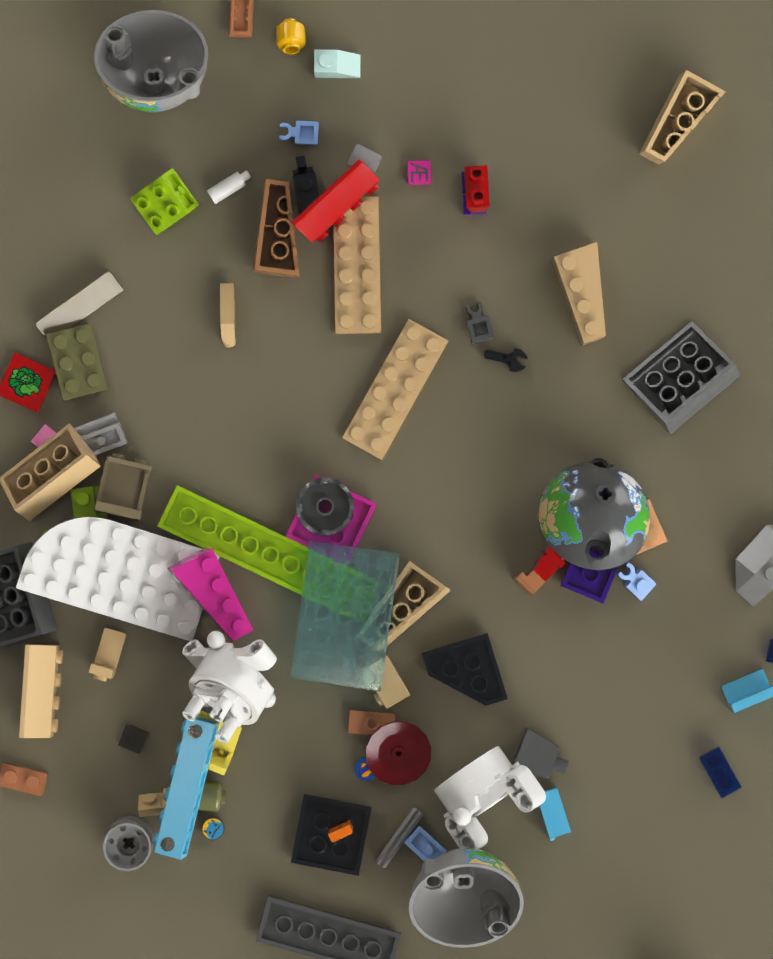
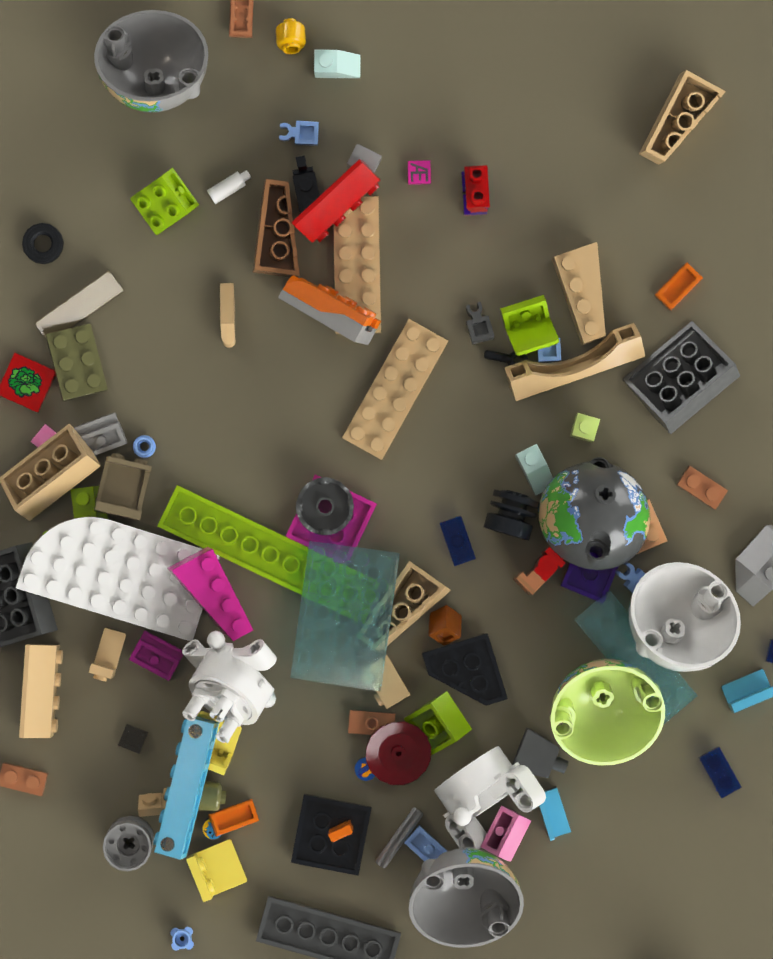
none -> black tyre [22,223,64,264]
none -> magenta plate [129,630,183,681]
none -> light blue plate [133,435,156,458]
none -> light blue plate [170,926,194,951]
none -> light yellow bracket [186,839,247,902]
none -> orange tile [208,799,259,837]
none -> piece [278,275,381,345]
none -> lime slope [404,691,472,755]
none -> dark orange panel [429,605,462,646]
none -> clear blue plate [439,516,476,566]
none -> bright pink brick [481,806,531,862]
none -> black wheel [483,490,540,541]
none -> lime bracket [500,295,559,356]
none -> tan arch [504,323,645,401]
none -> light aqua slope [515,444,553,496]
none -> light blue plate [537,338,561,362]
none -> yellowish green piece [550,659,665,765]
none -> yellowish green brick [570,413,600,442]
none -> clear light blue plate [574,591,697,725]
none -> white piece [628,562,741,672]
none -> orange tile [655,262,703,311]
none -> nougat plate [677,466,728,510]

